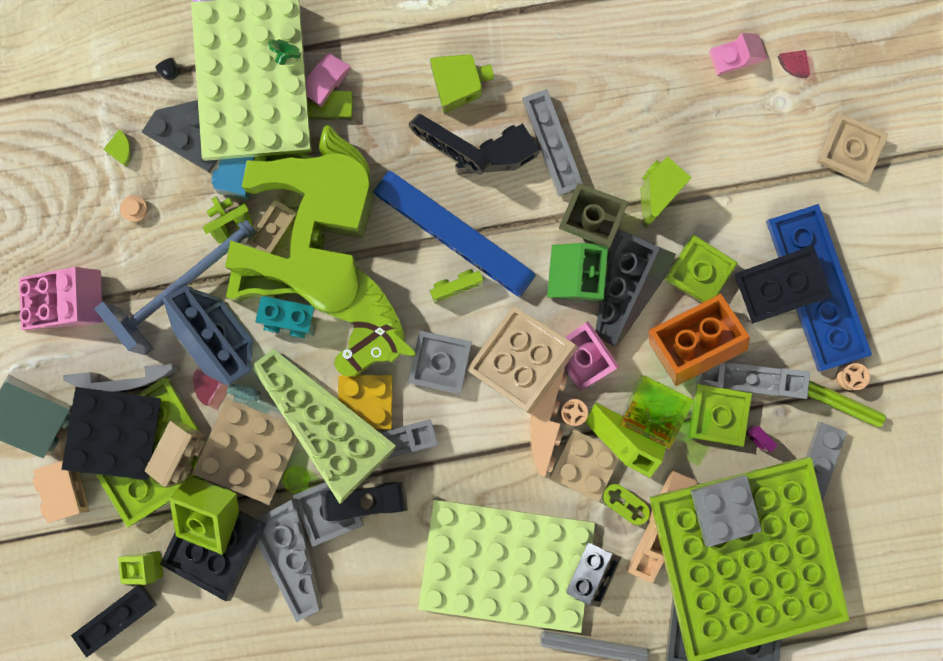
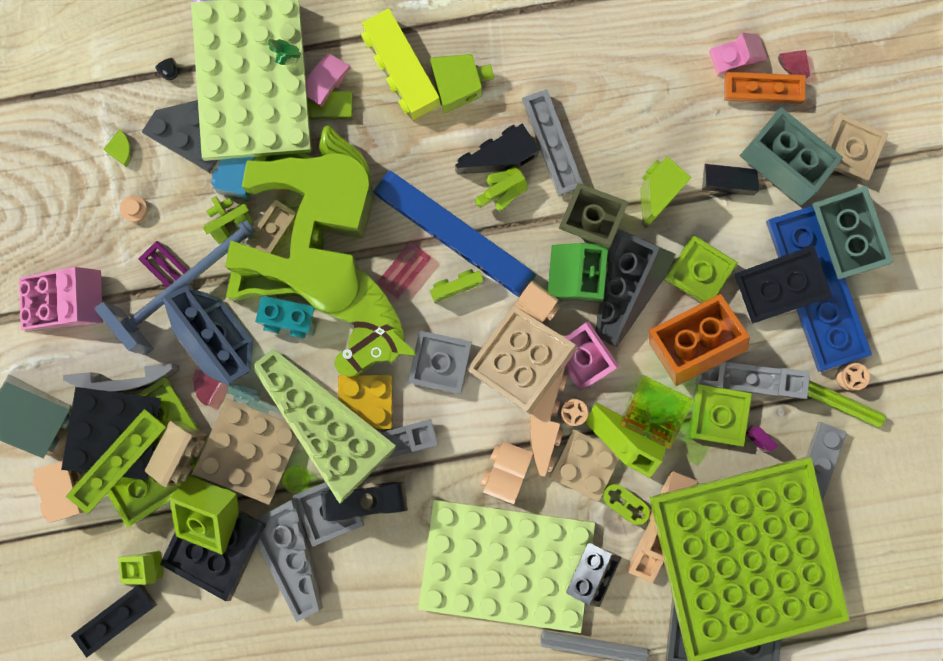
black beam [409,114,491,175] -> none
light grey plate [690,475,762,547] -> none
none -> lime plate [65,409,167,514]
none -> magenta tile [138,241,194,287]
none -> neon yellow brick [360,8,440,120]
none -> clear pink tile [377,241,431,299]
none -> lime rock [475,167,528,212]
none -> light nougat brick [480,441,533,504]
none -> light nougat brick [515,281,560,323]
none -> black slope [702,164,759,196]
none -> orange plate [724,72,806,104]
none -> sand green slope [739,107,843,206]
none -> sand green slope [812,185,893,280]

